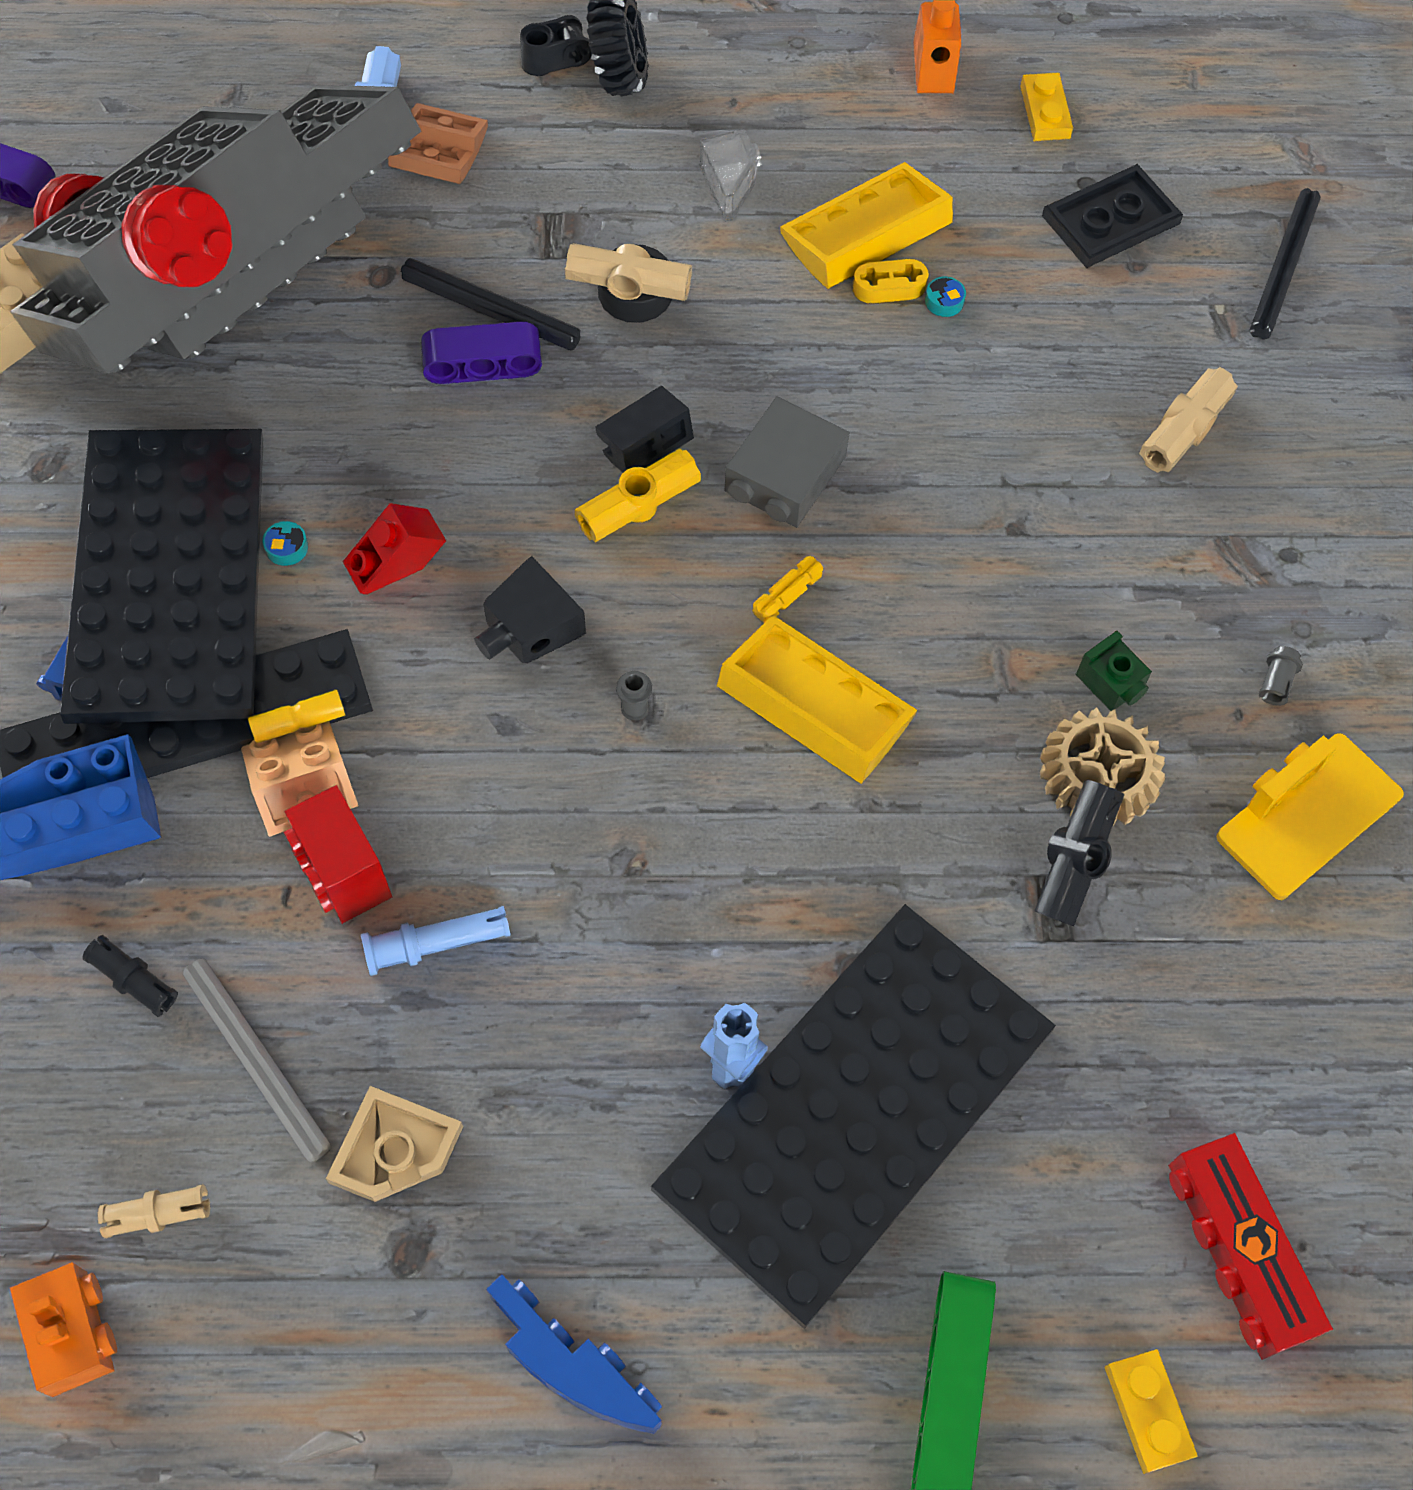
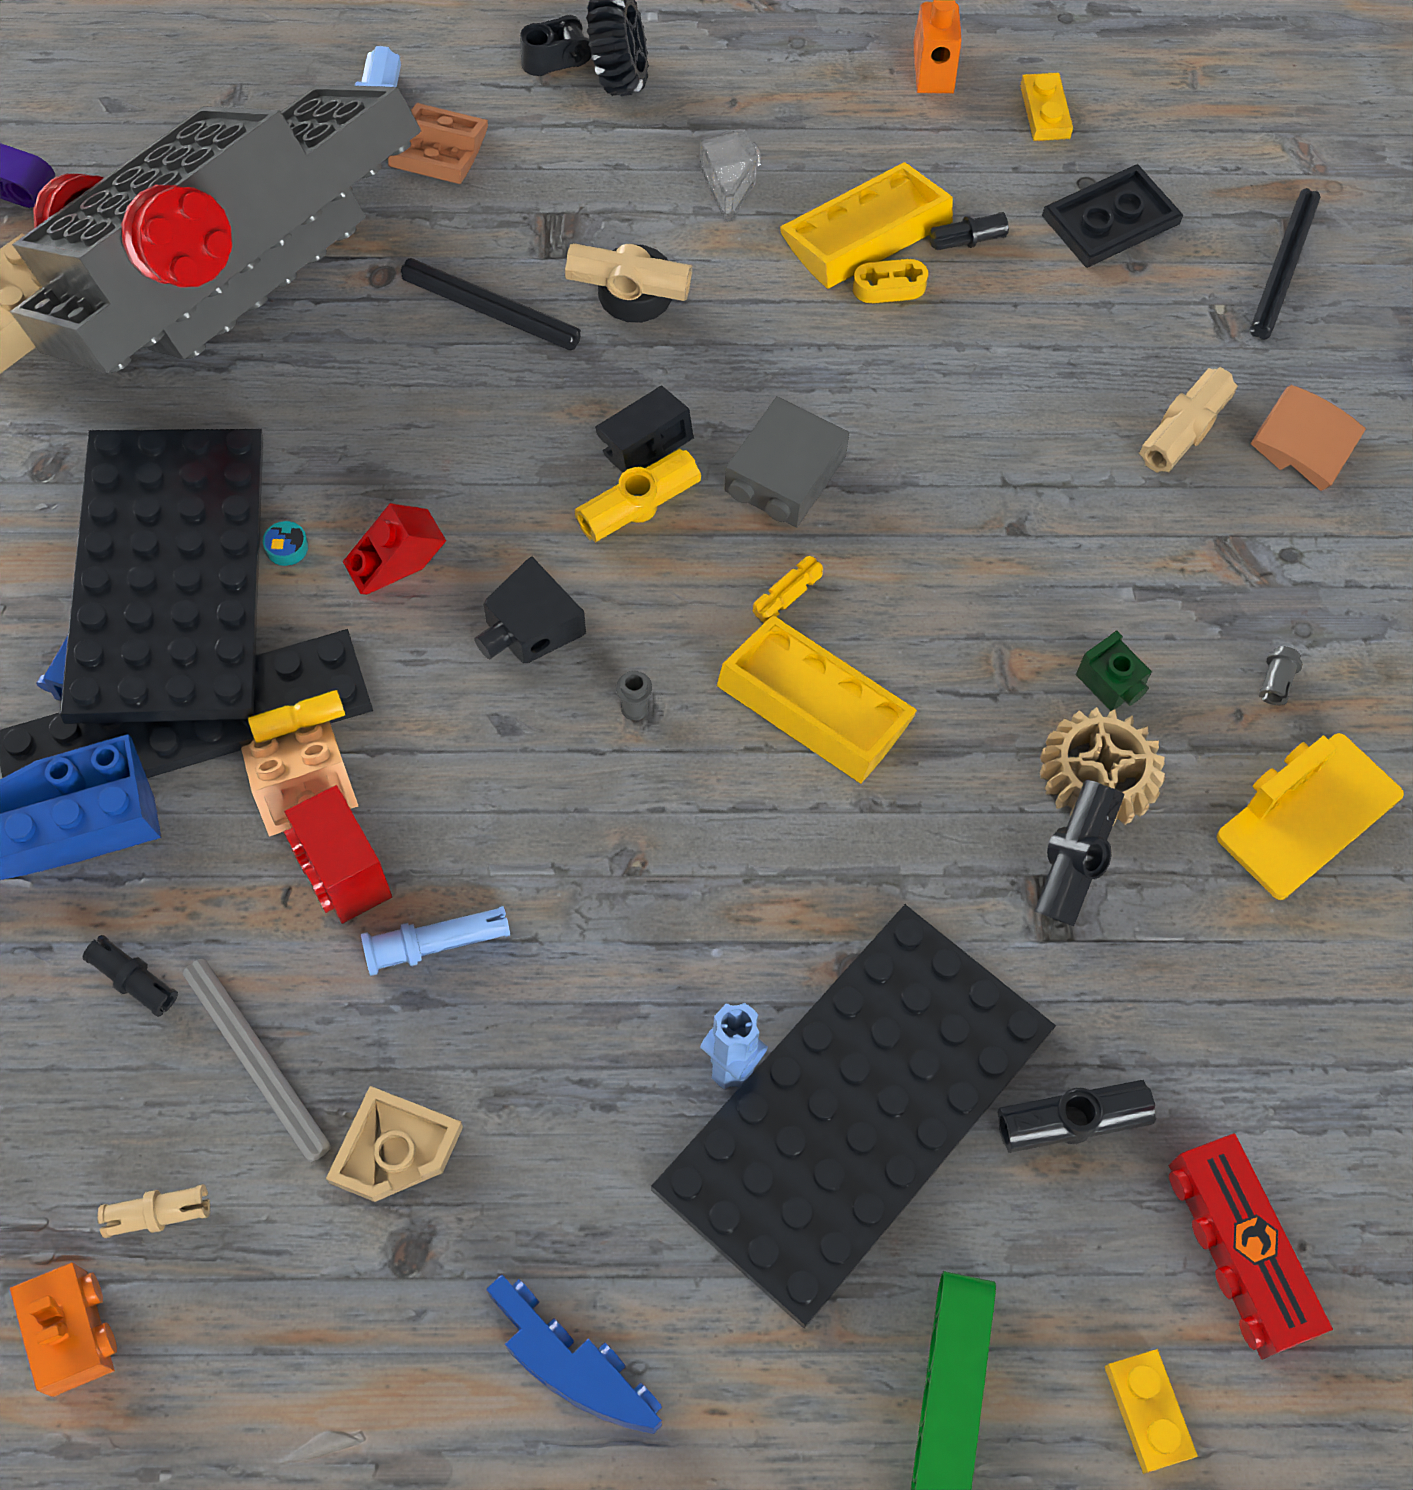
dark purple beam [421,322,542,384] -> none
tile [925,276,966,317] -> none
none -> black axle [929,212,1009,250]
none -> black piece [997,1080,1156,1153]
none -> nougat slope [1250,385,1366,491]

